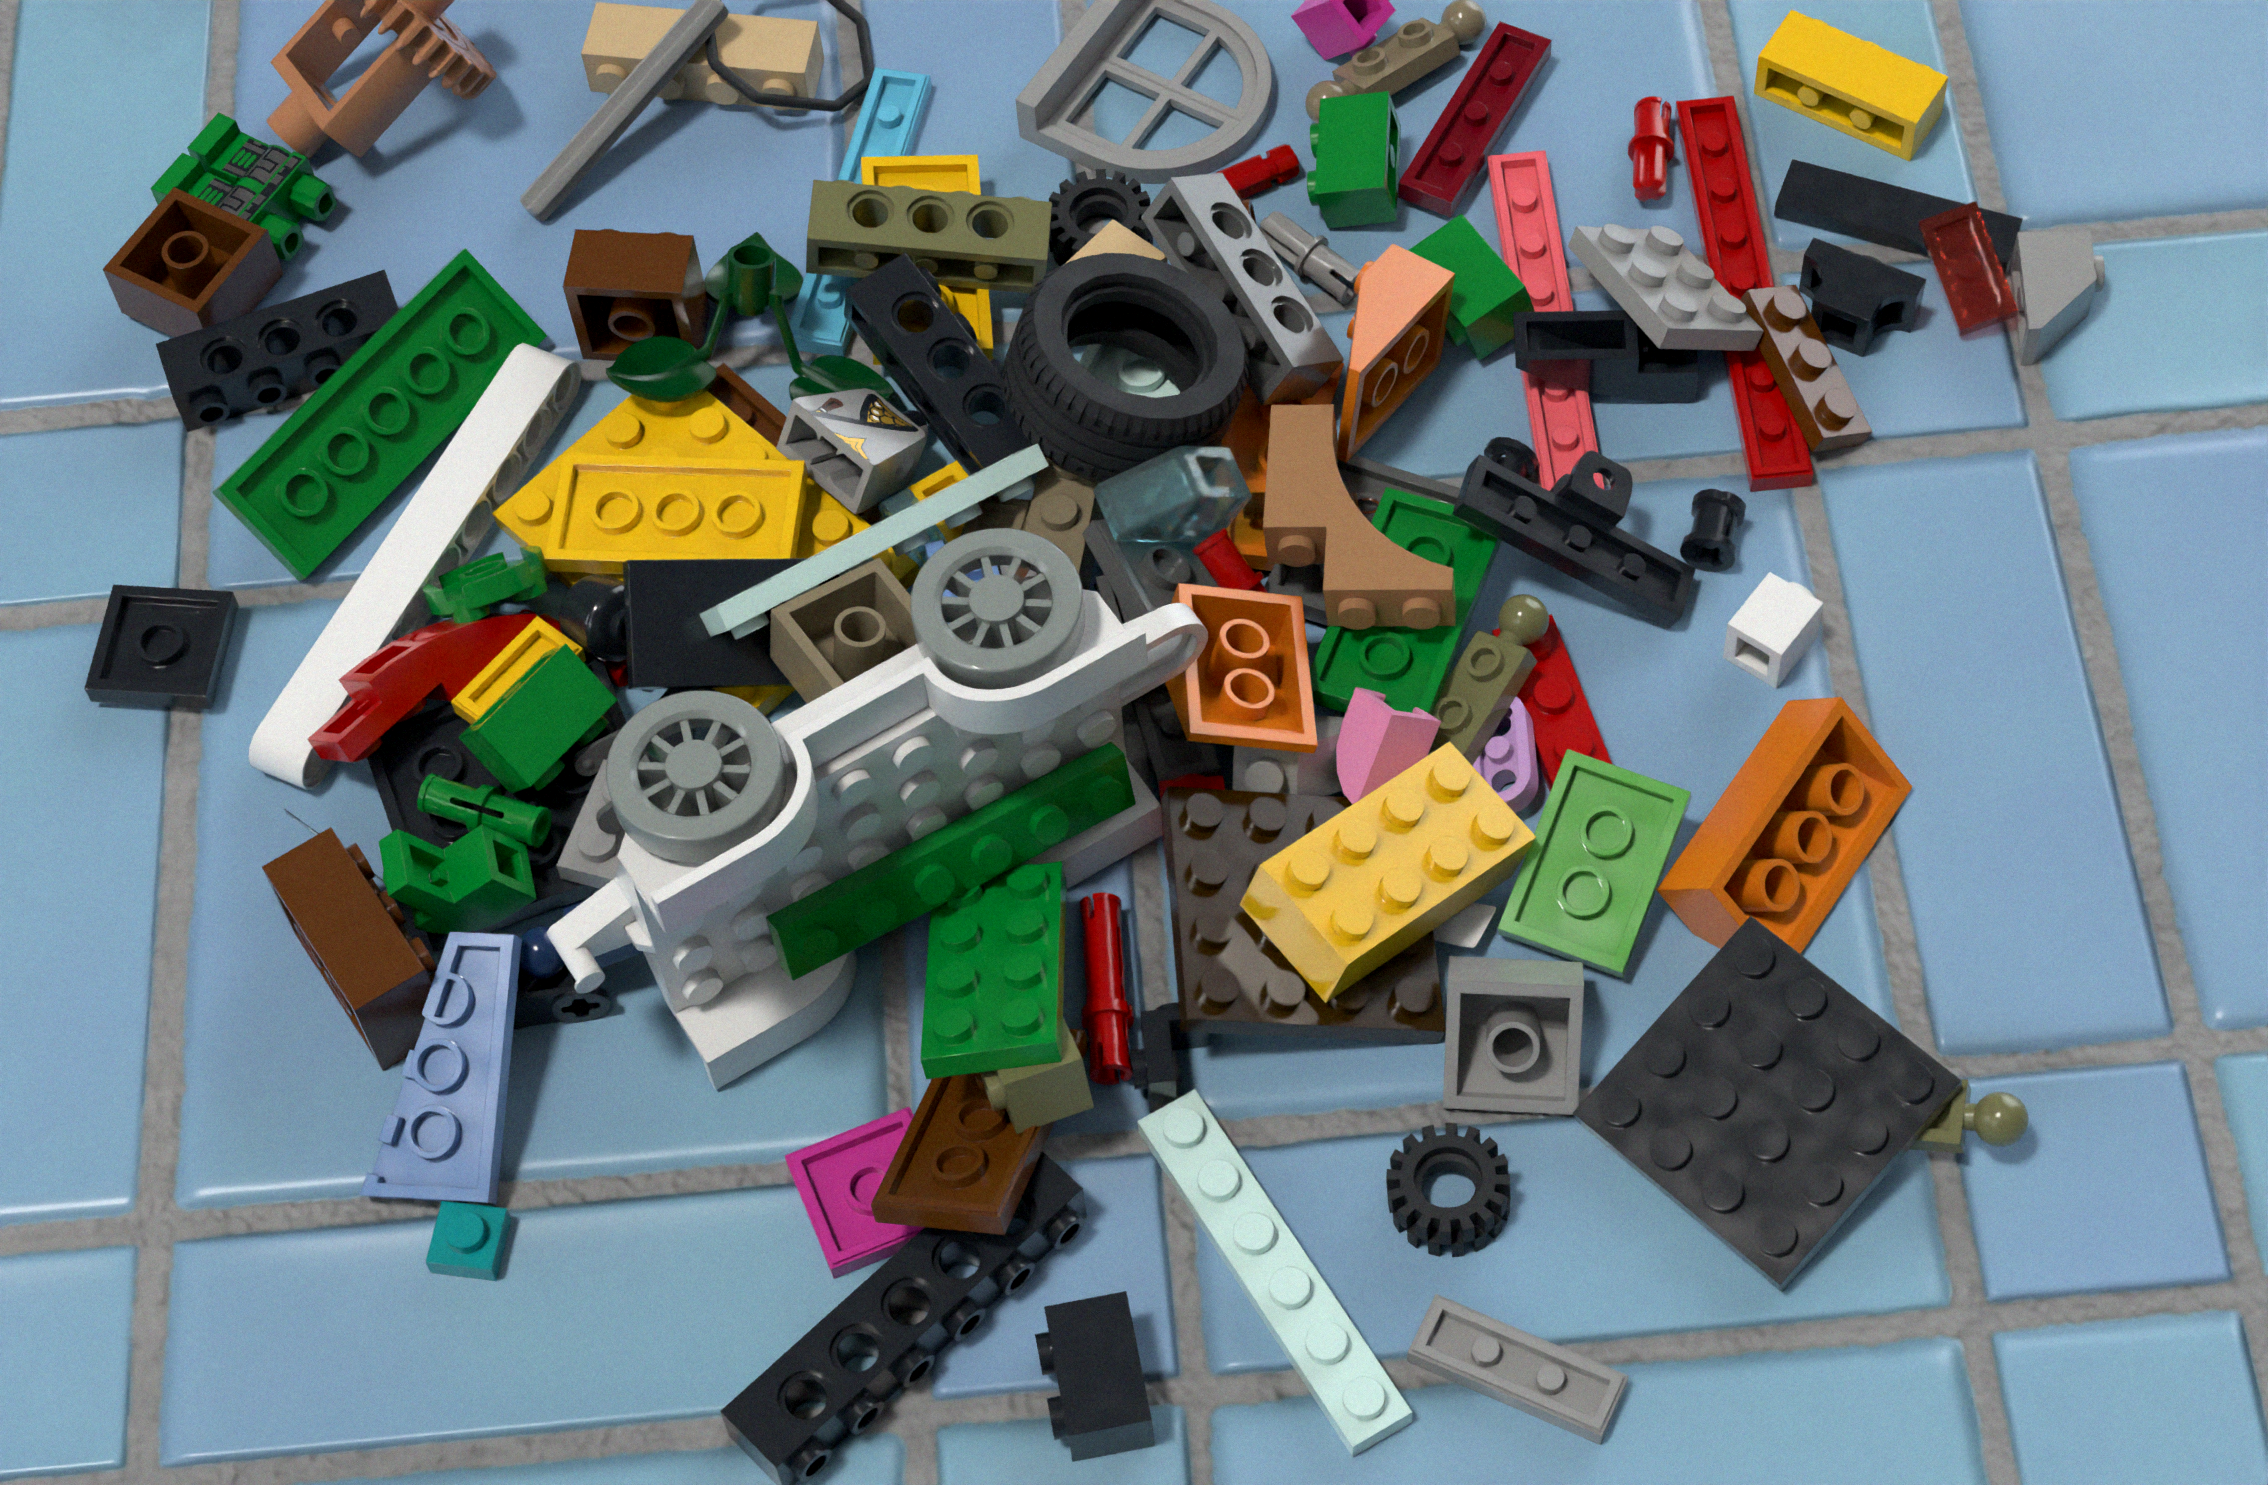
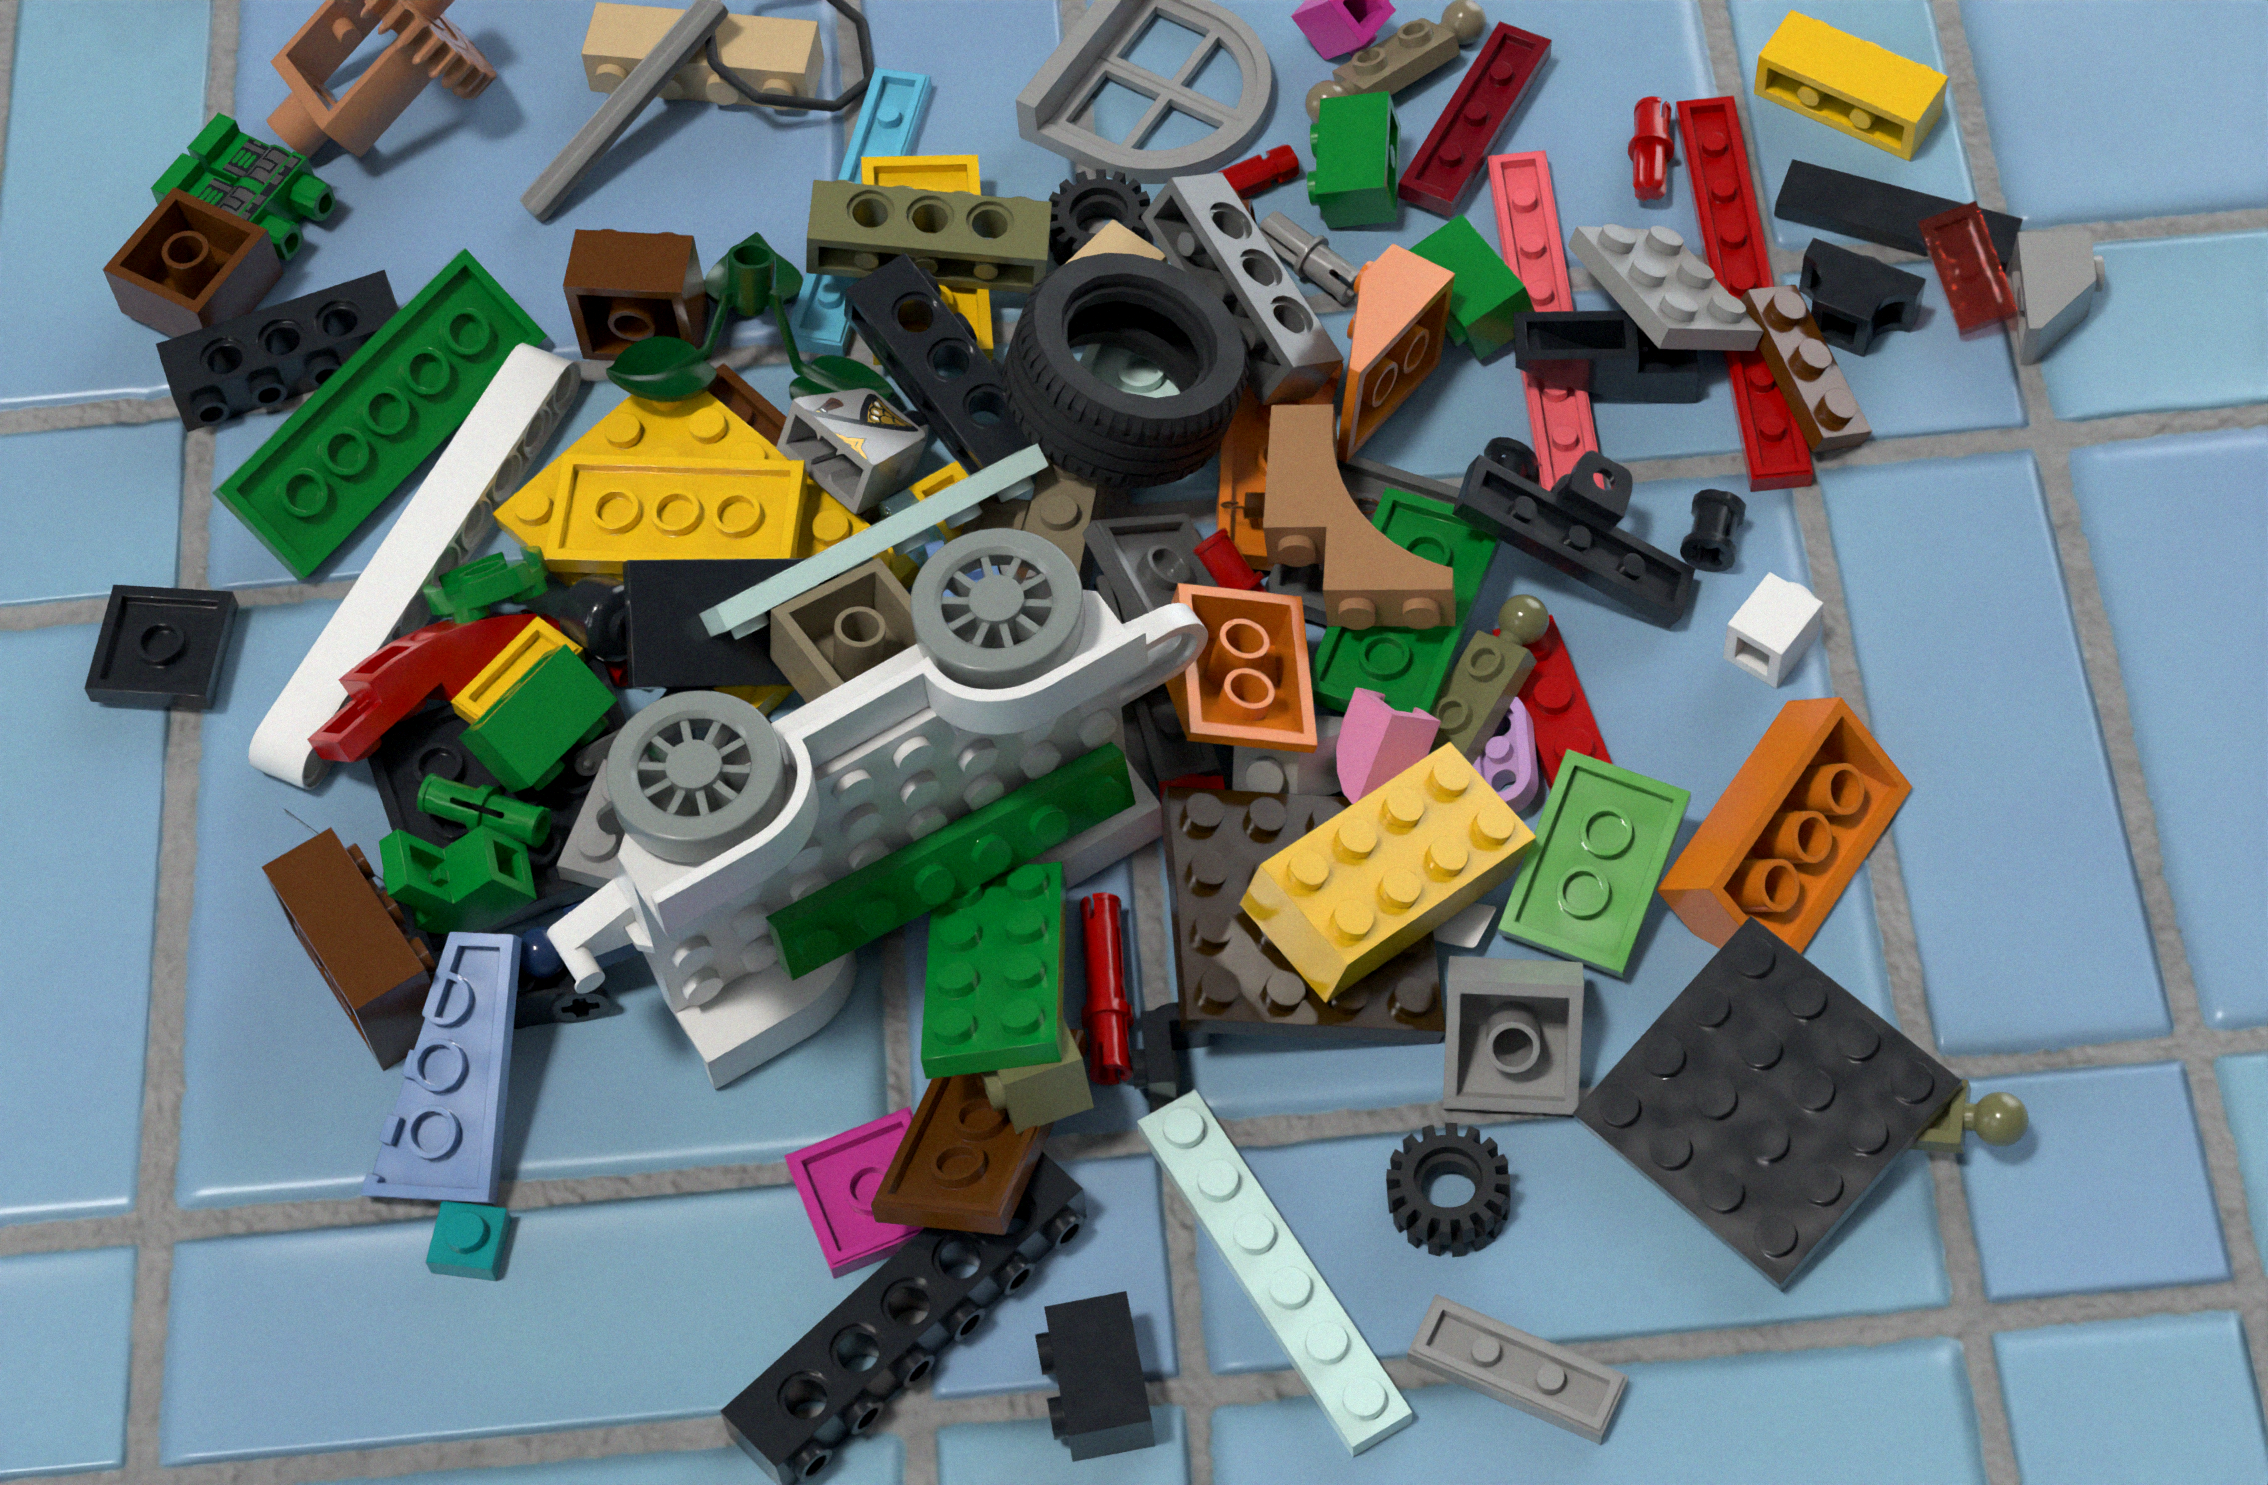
clear light blue slope [1093,446,1252,542] -> none

